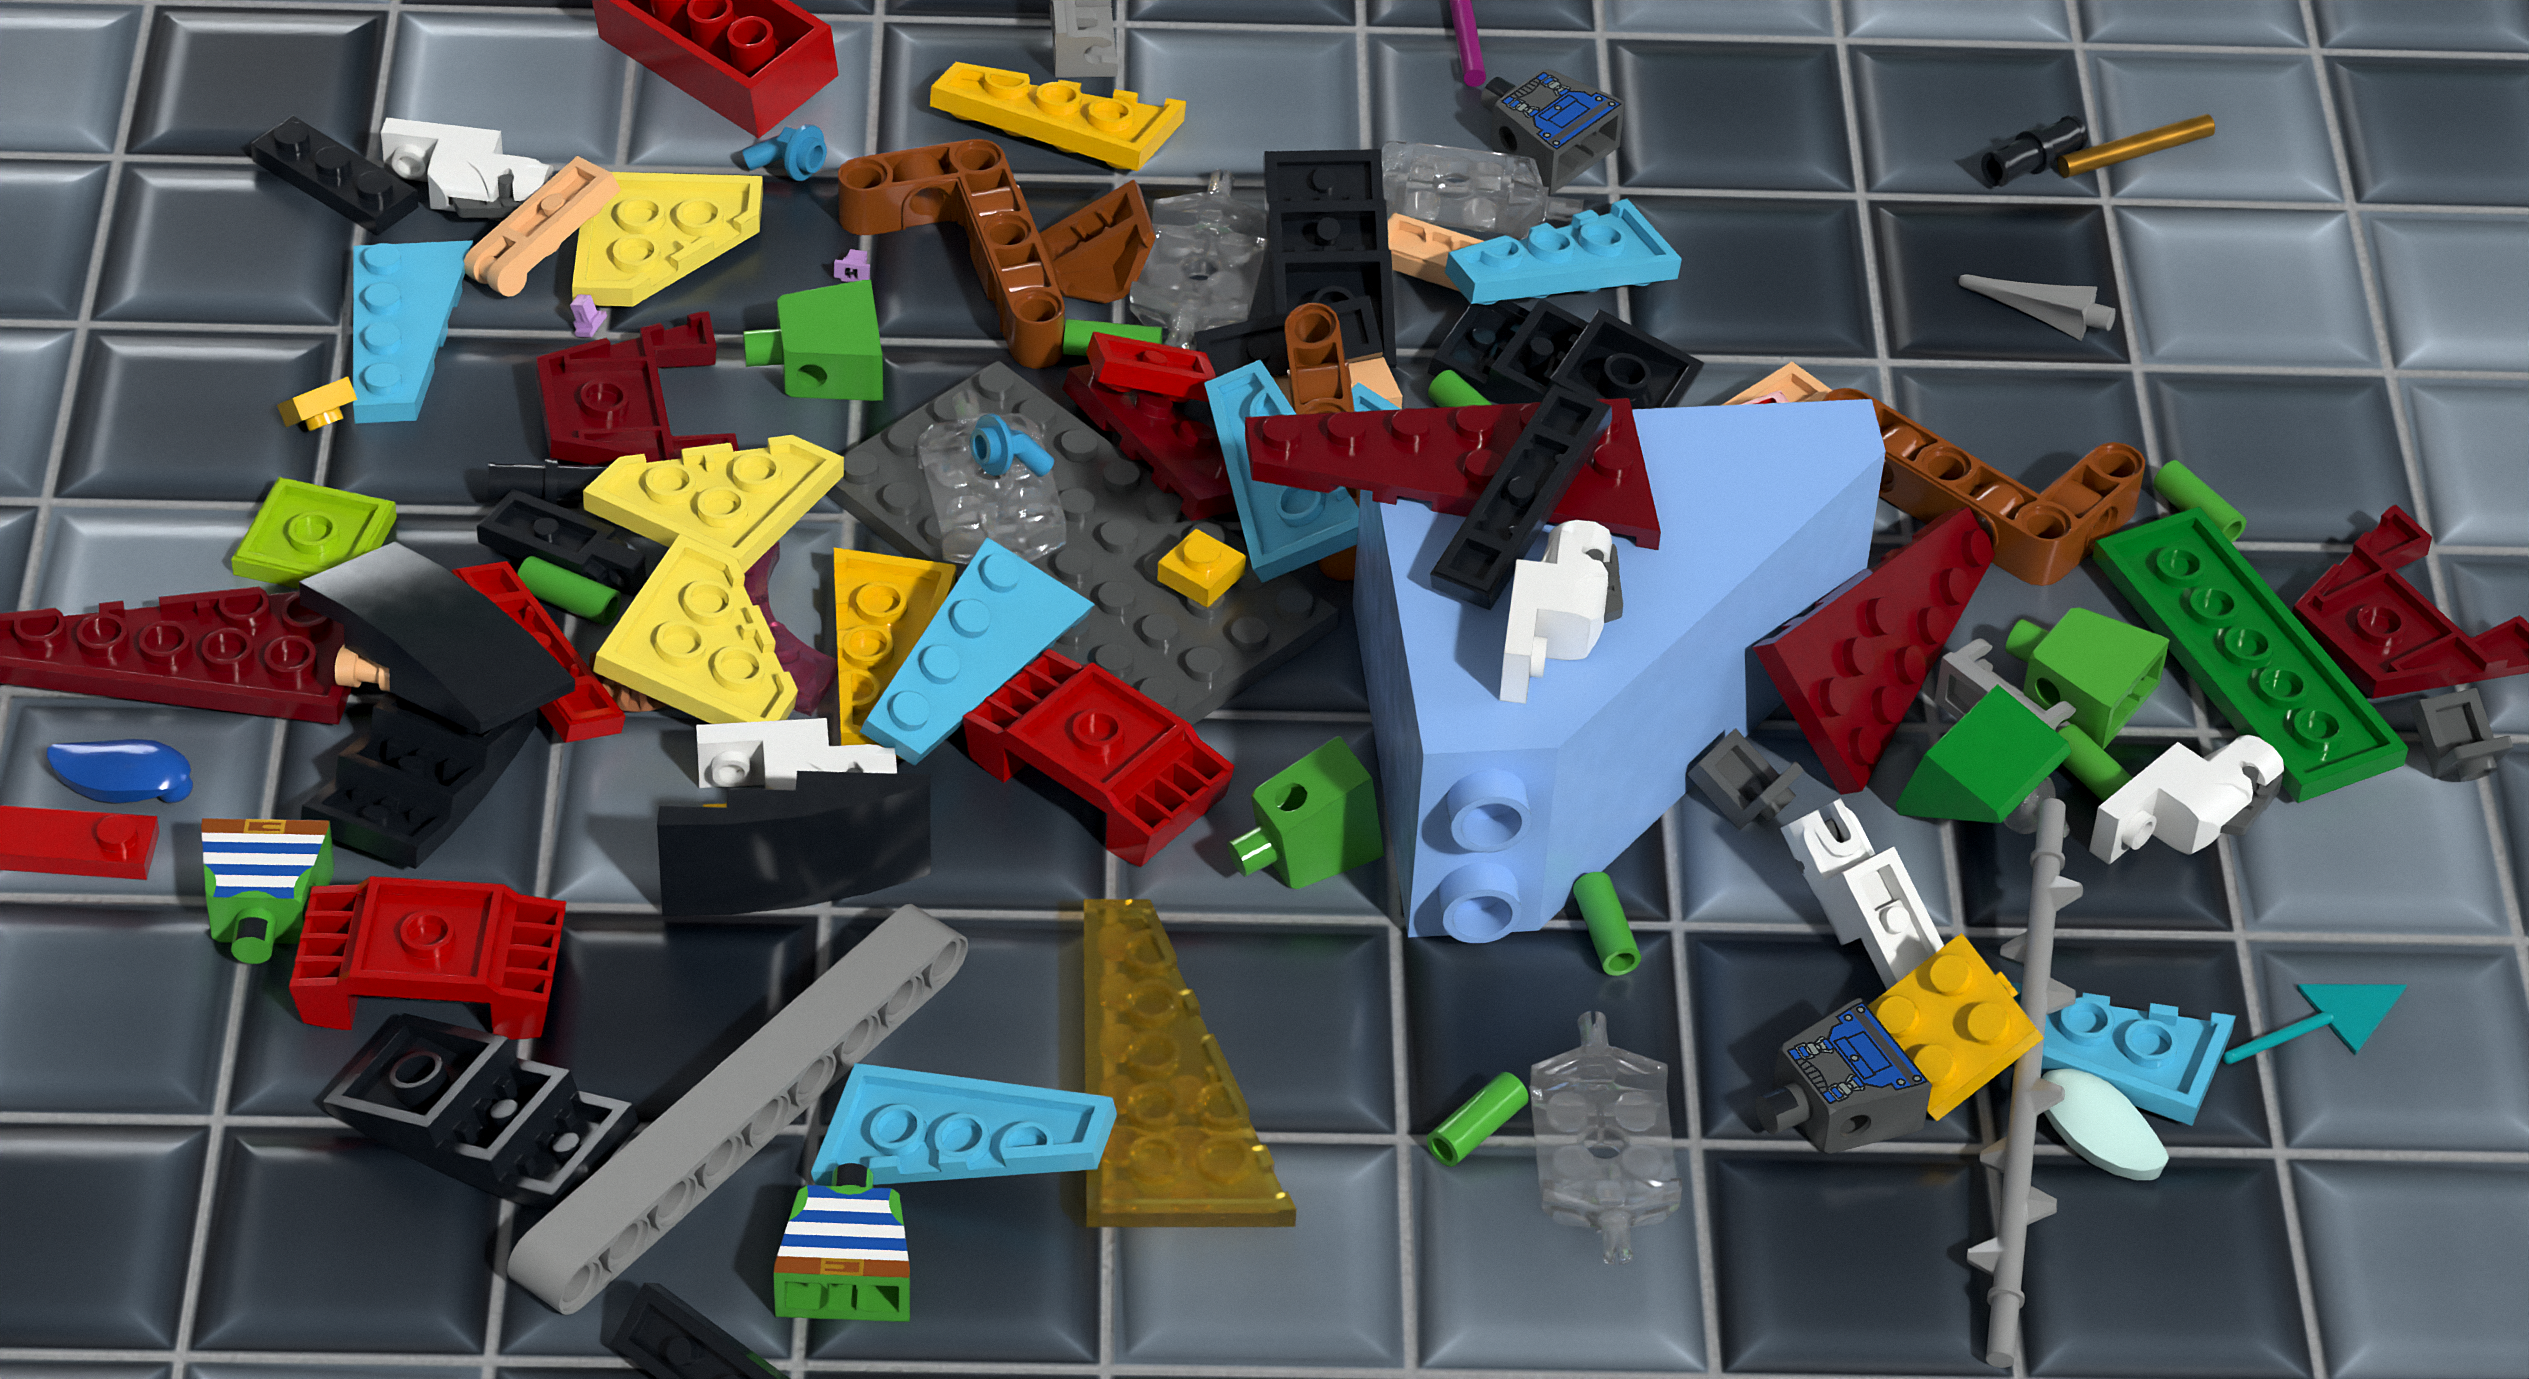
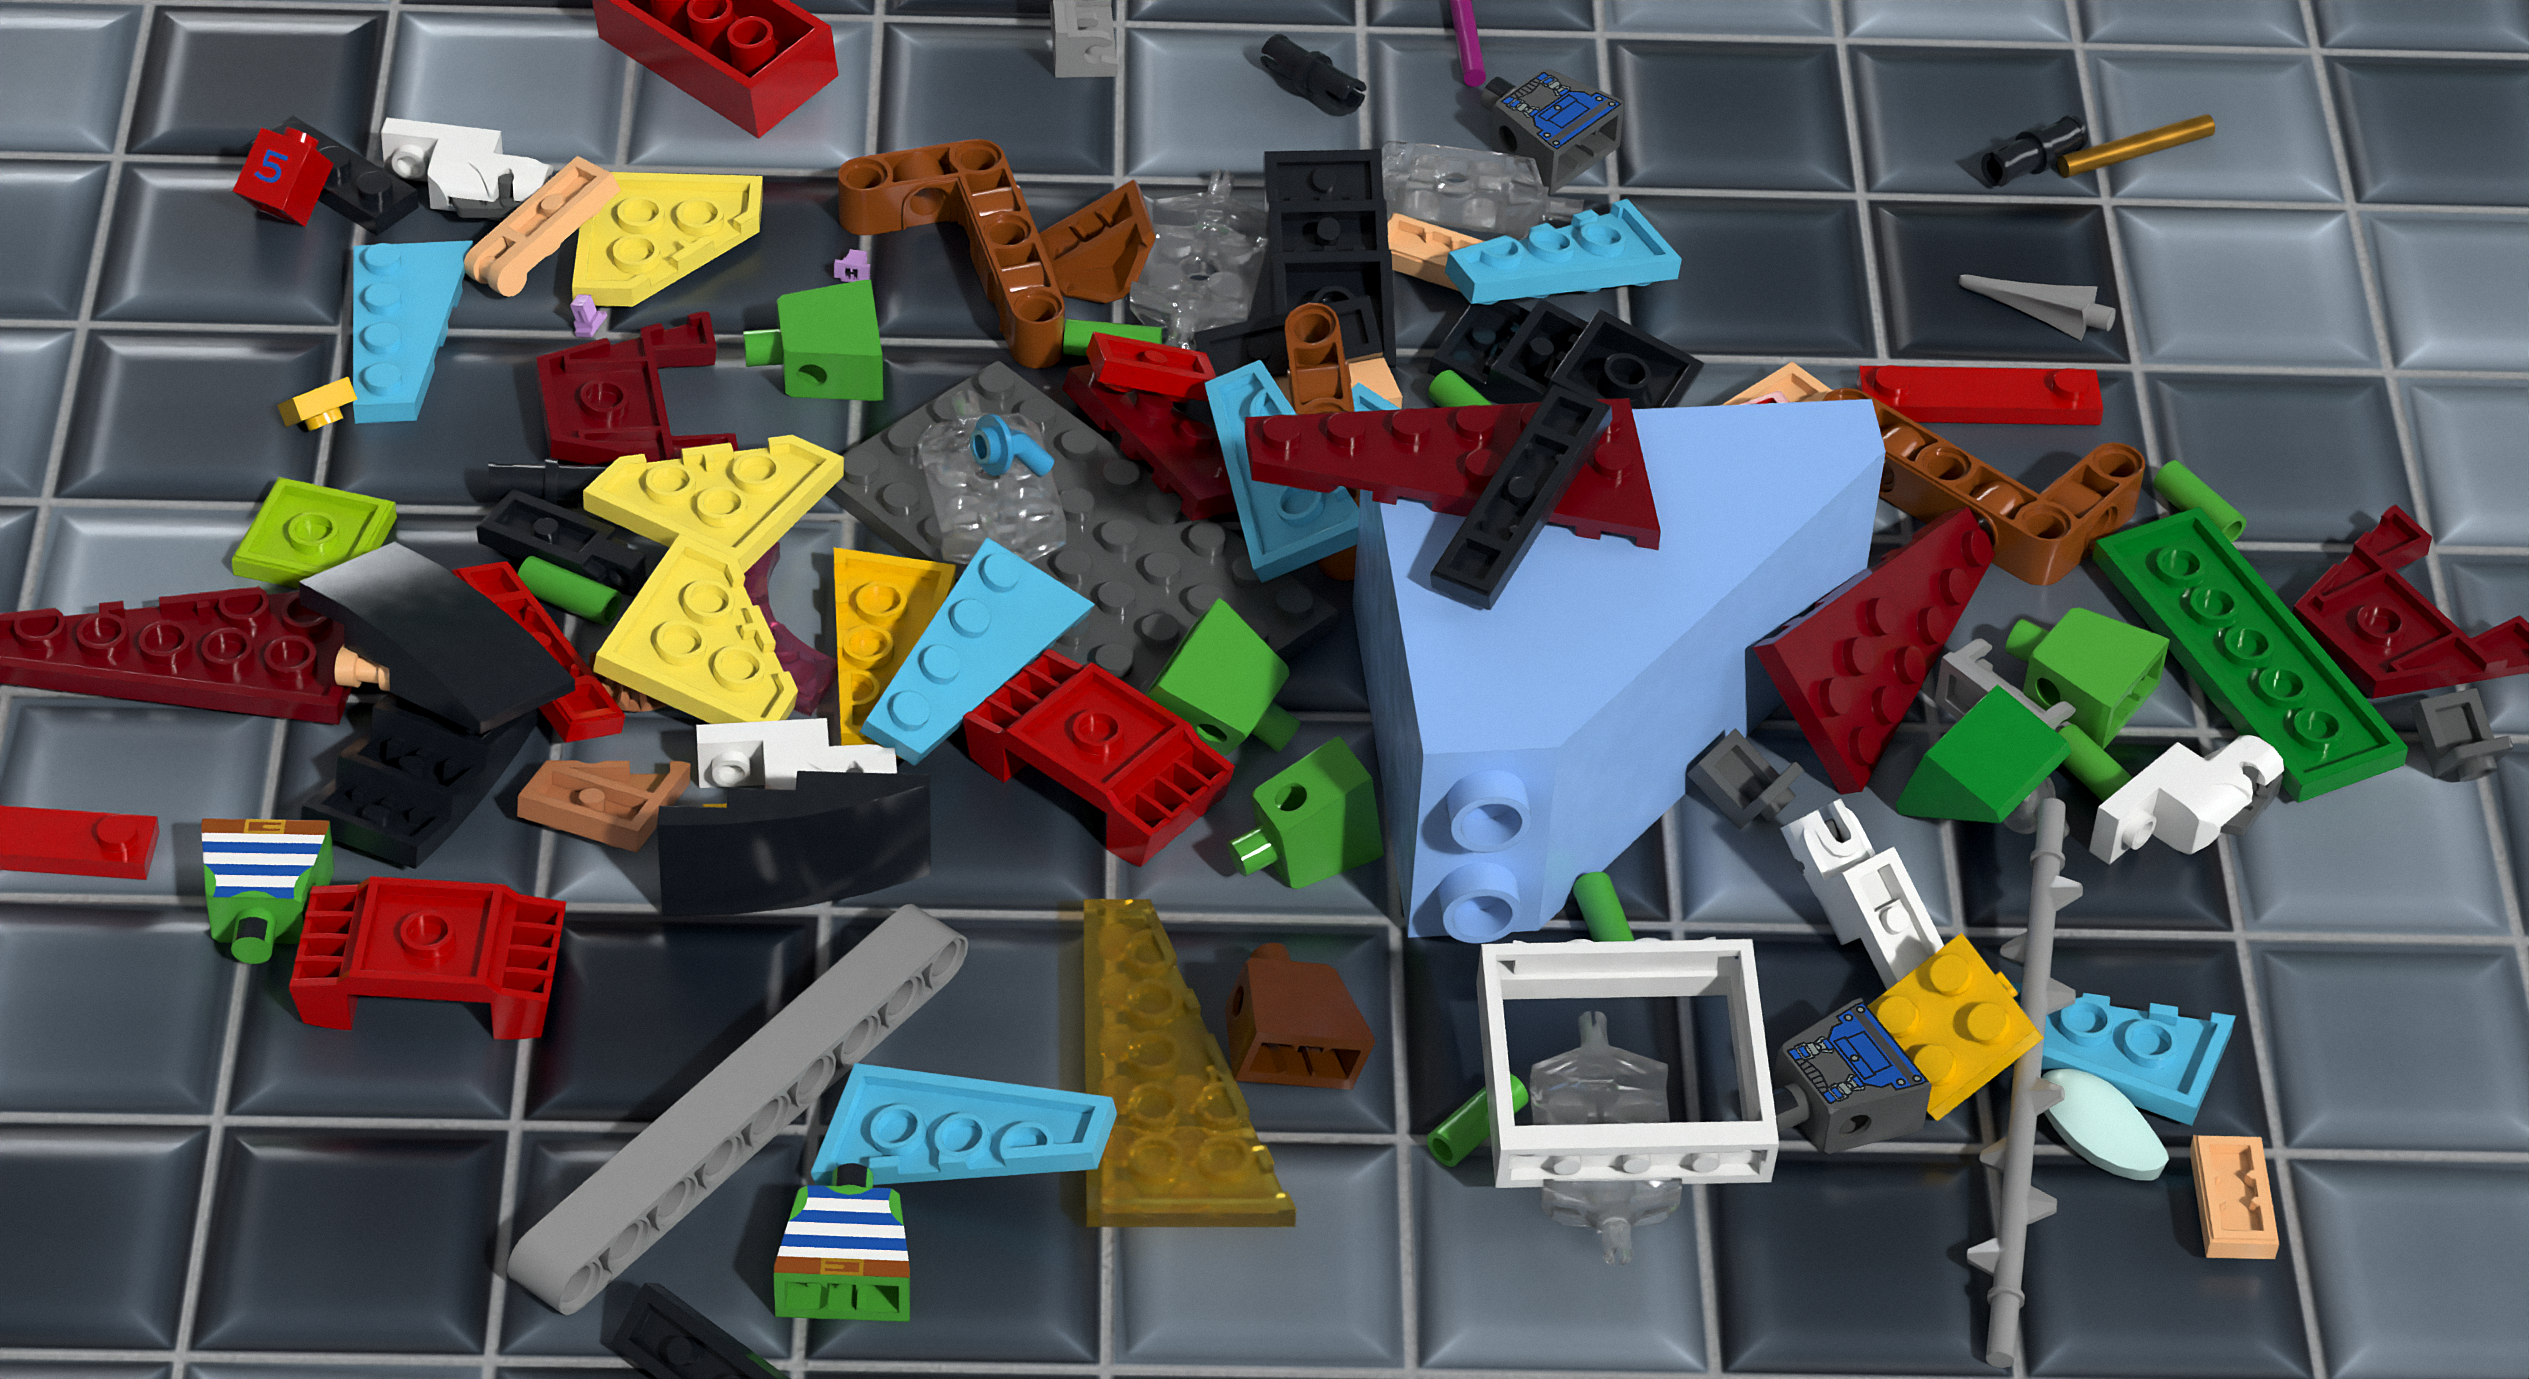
blue arm [47,739,193,803] -> none
black slope [323,1013,640,1212] -> none
dark azure plate [742,124,827,181] -> none
yellow wing [930,62,1186,171] -> none
yellow plate [1157,529,1246,608] -> none
white plate [1499,520,1623,704] -> none
teal piece [2222,984,2407,1064] -> none
none -> red brick [233,127,334,227]
none -> nougat wing [517,760,691,853]
none -> bright green torso [1145,598,1301,755]
none -> reddish brown torso [1225,943,1376,1090]
none -> black pin [1260,34,1366,114]
none -> white window [1476,937,1779,1188]
none -> red plate [1857,365,2104,425]
none -> light nougat plate [2190,1135,2279,1259]

